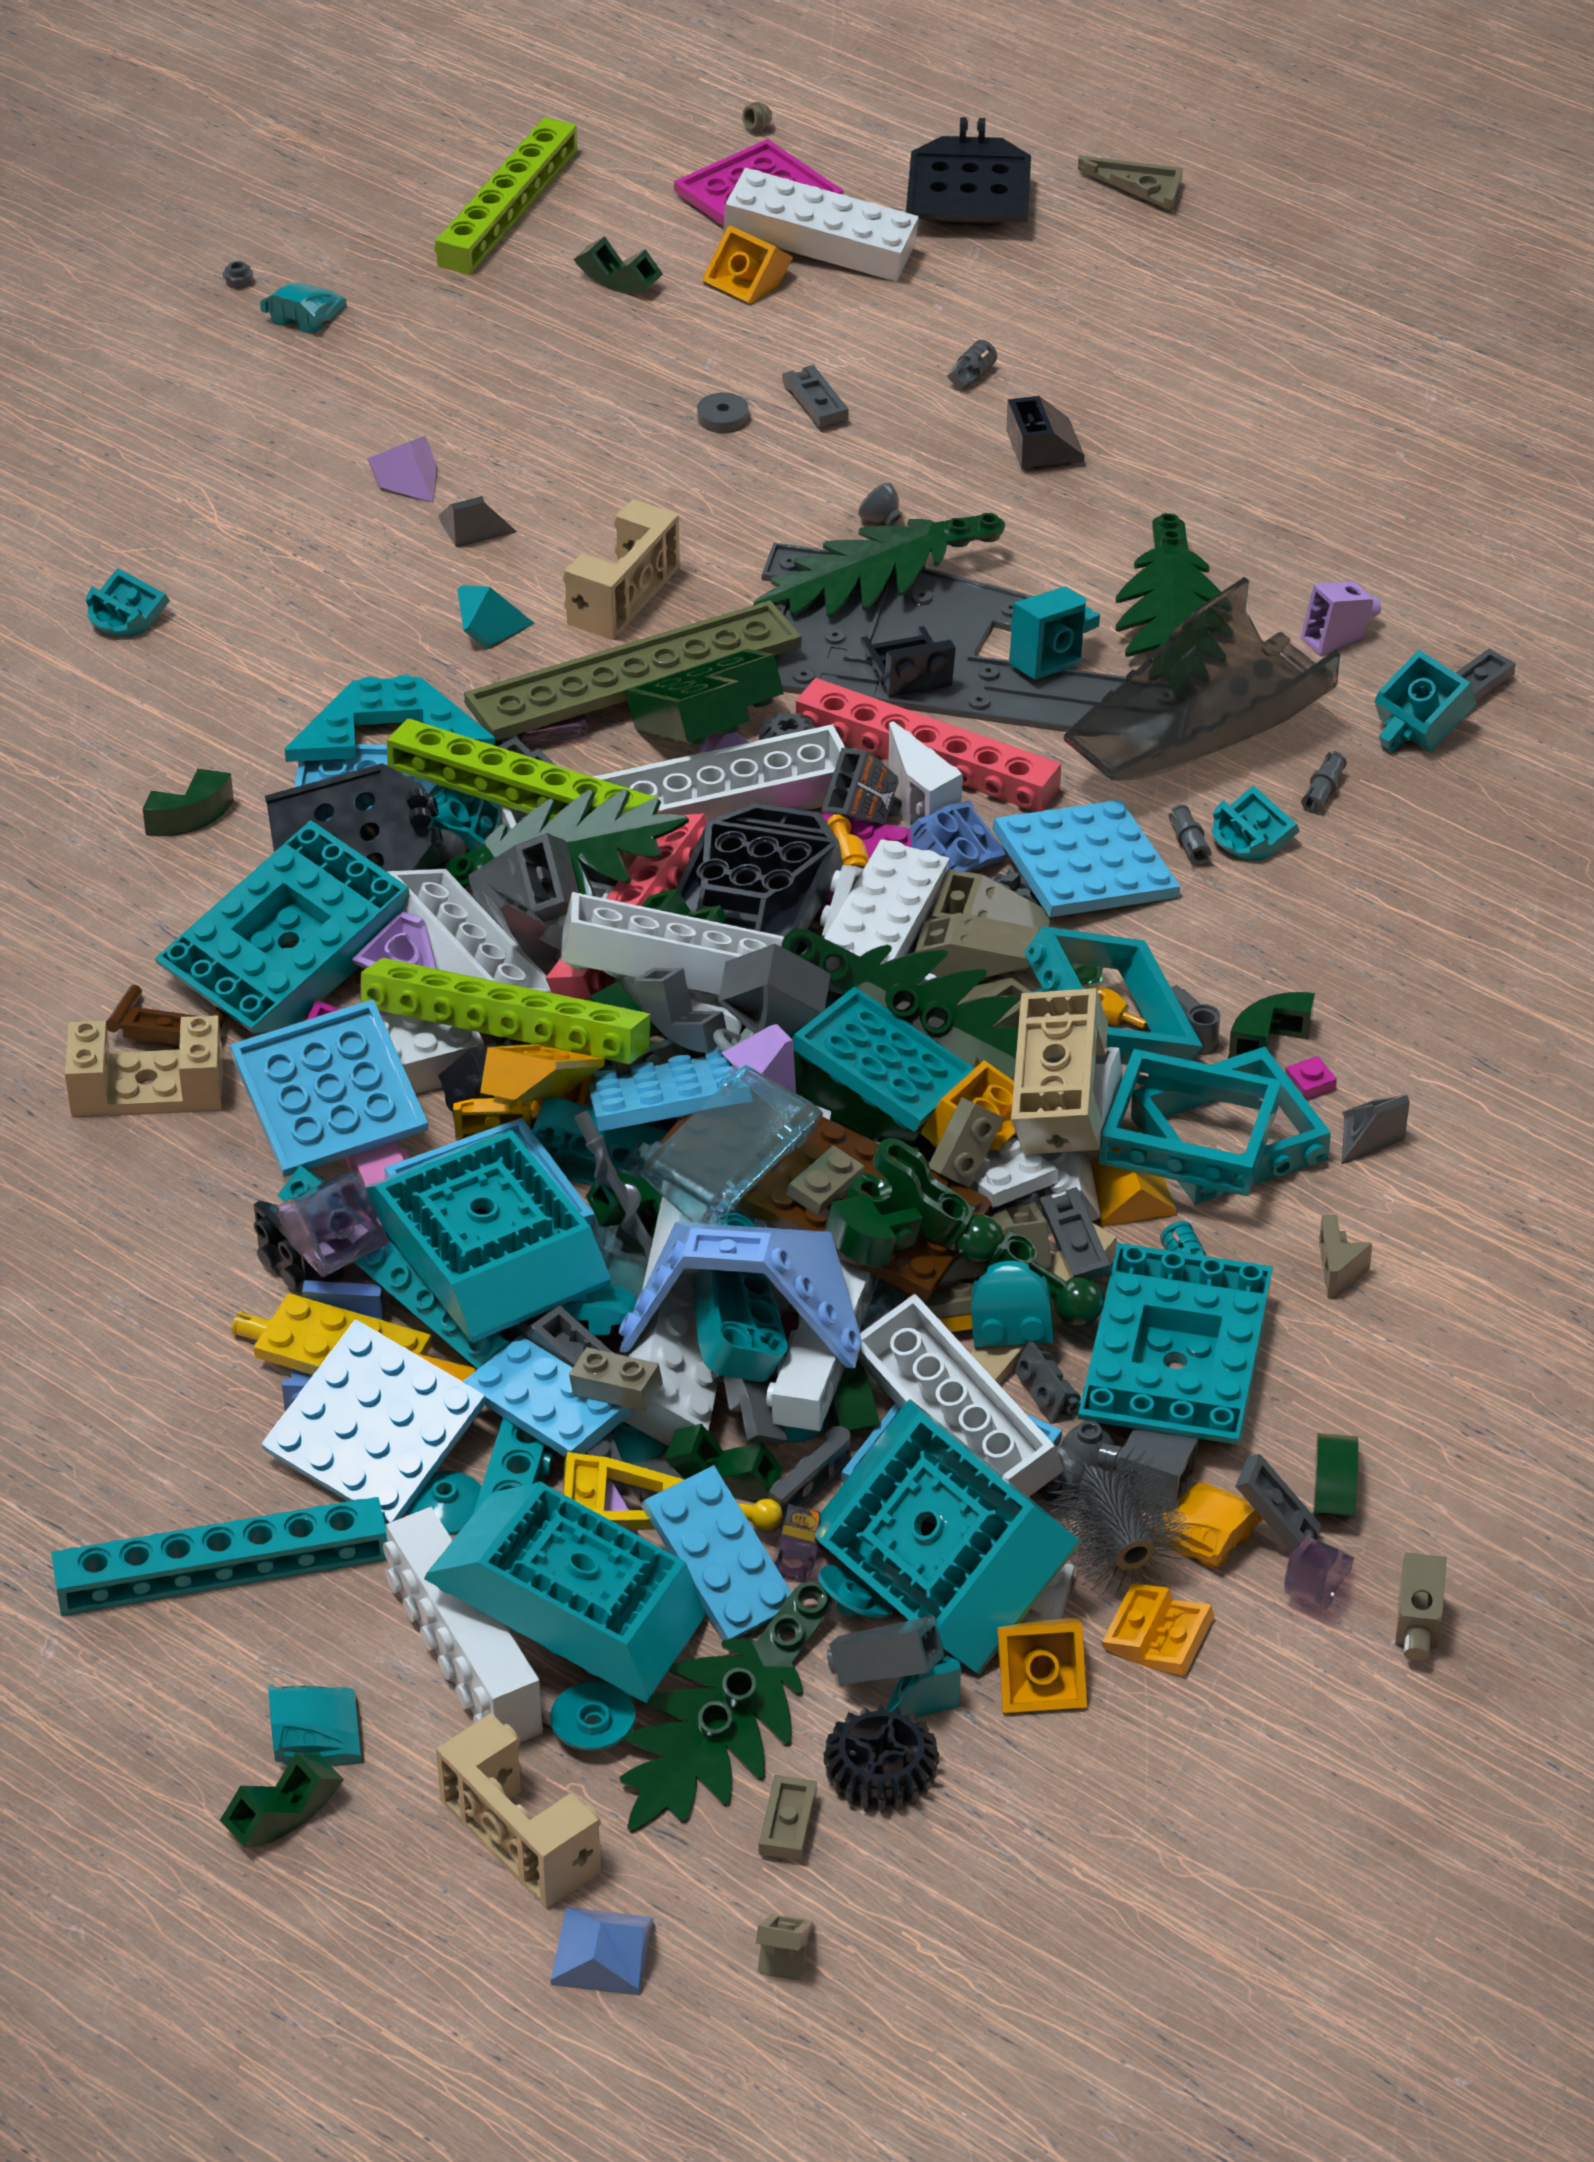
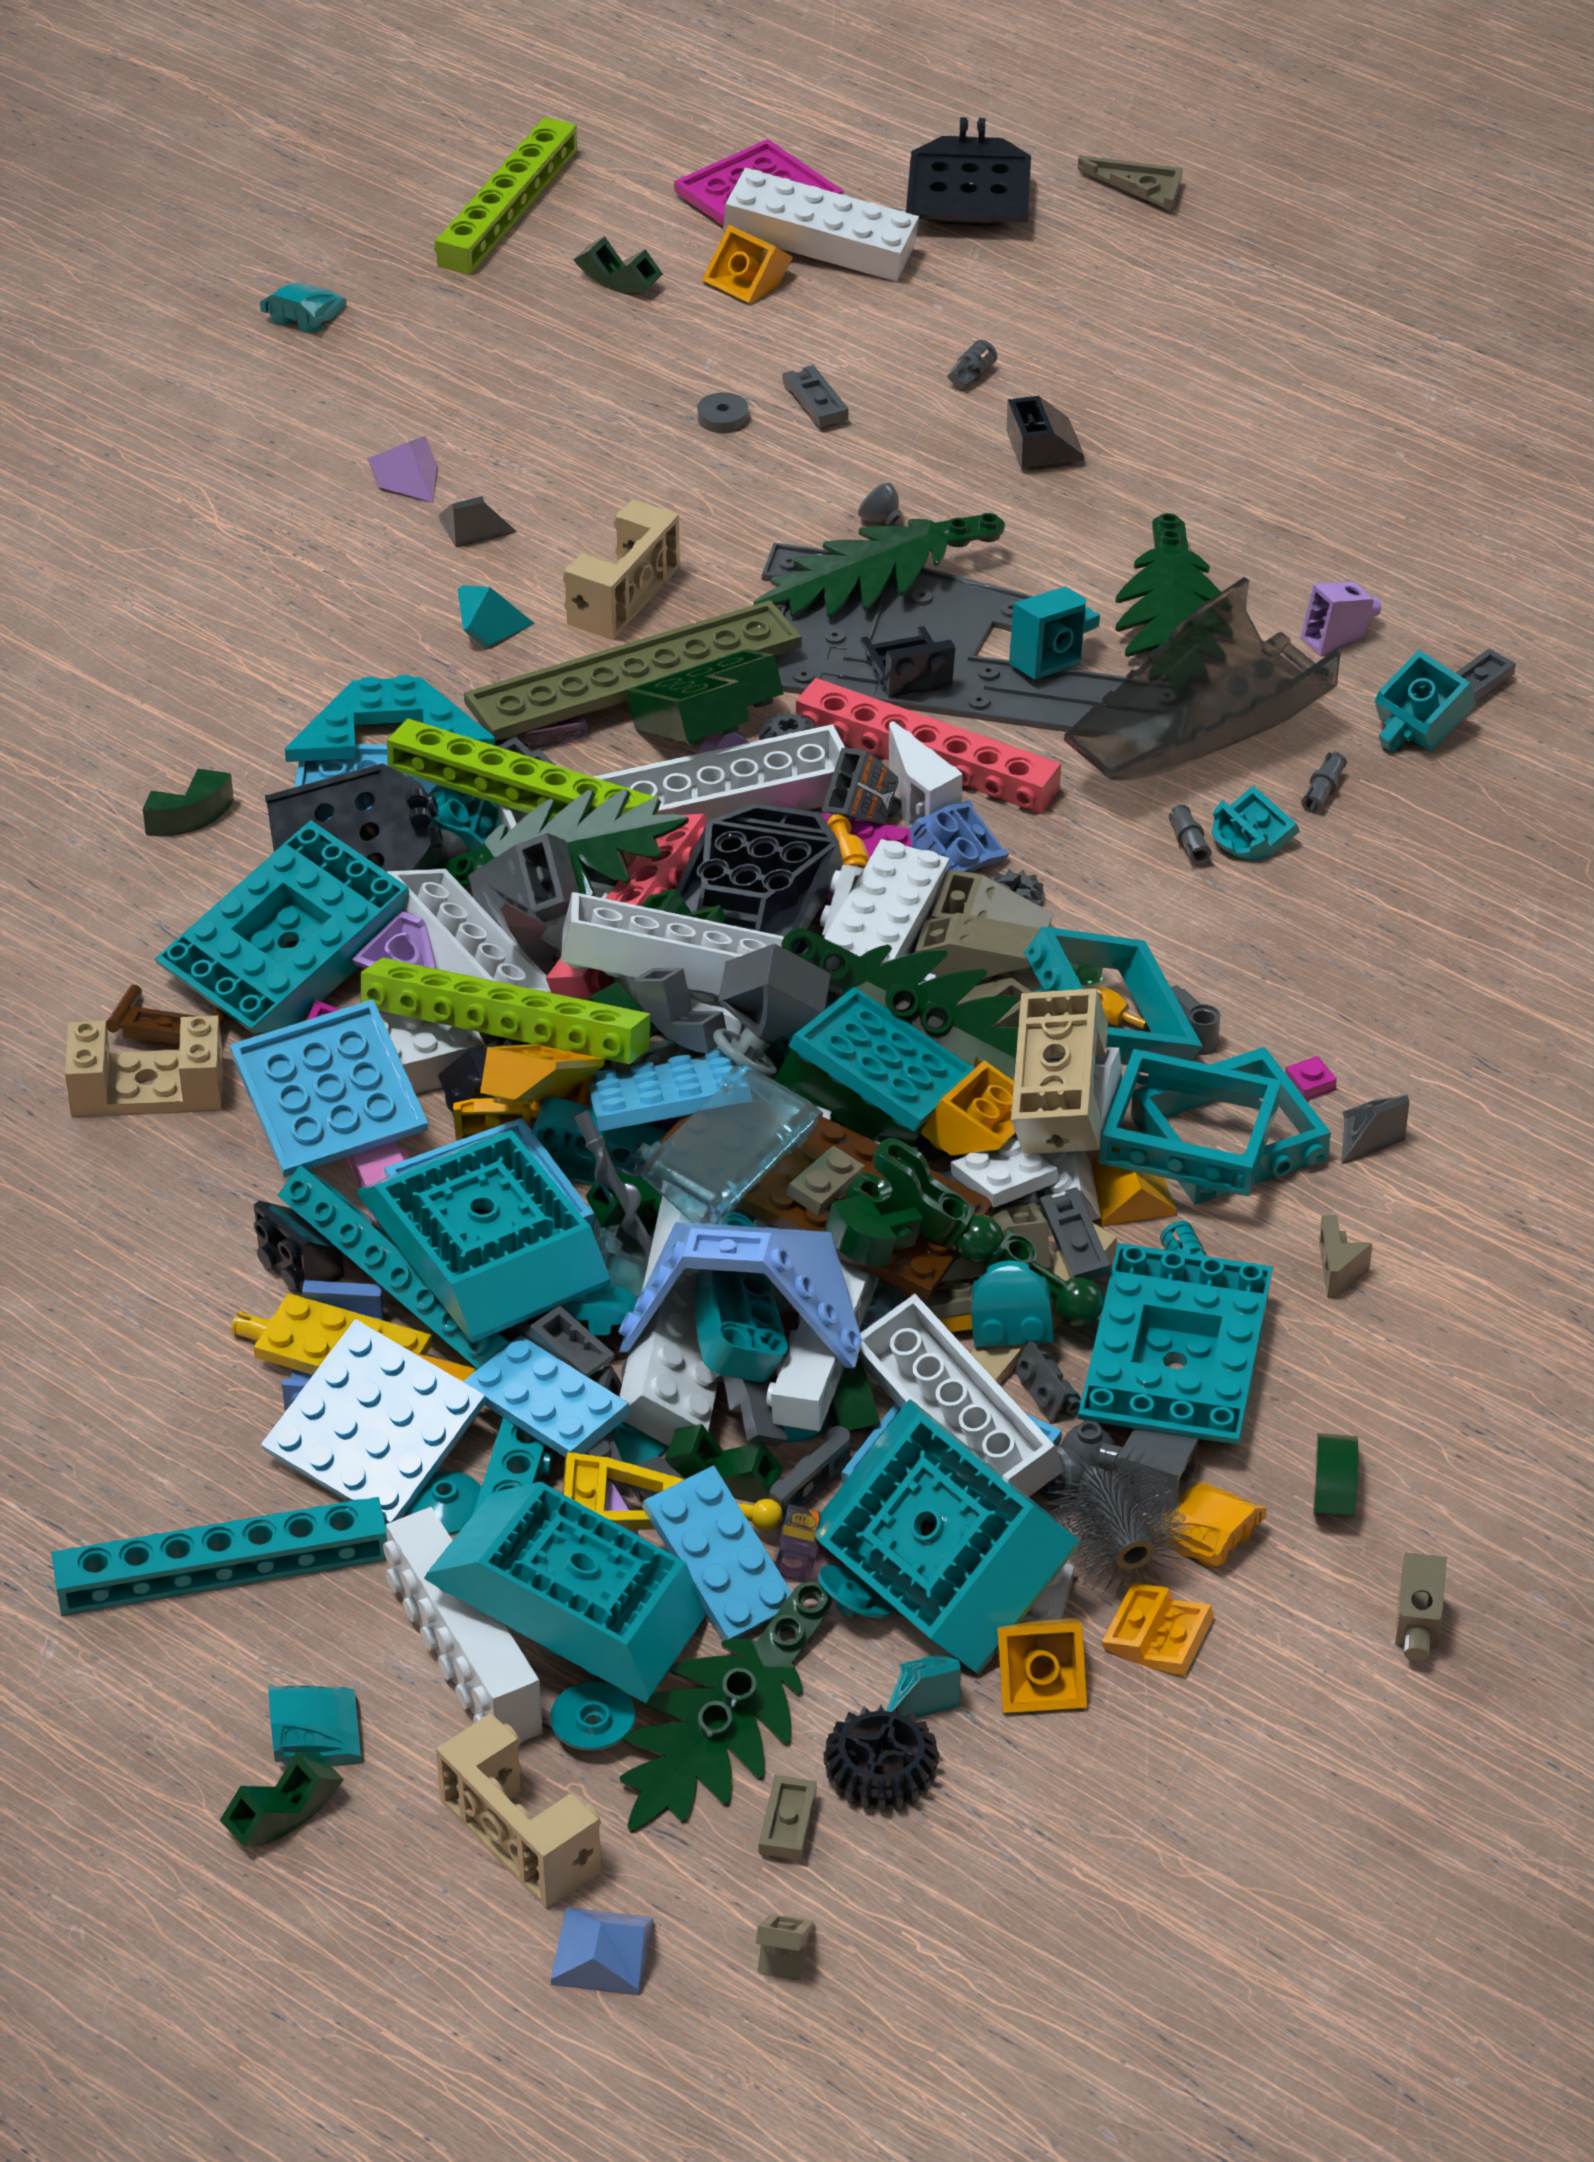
teal slope [85,568,170,637] -> none
dark grey plate [222,261,253,289] -> none
slope [274,1171,390,1276] -> none
dark tan piece [569,1347,663,1411] -> none
lavender slope [722,1024,797,1106] -> none
dark tan plate [742,102,773,132] -> none
dark grey slope [827,1615,944,1685] -> none
dark tan piece [929,1097,1004,1187] -> none
medium azure plate [992,800,1181,917] -> none
dark green brick [1228,992,1315,1058] -> none
dark grey plate [1235,1454,1322,1563] -> none
clear purple brick [1284,1536,1354,1610] -> none

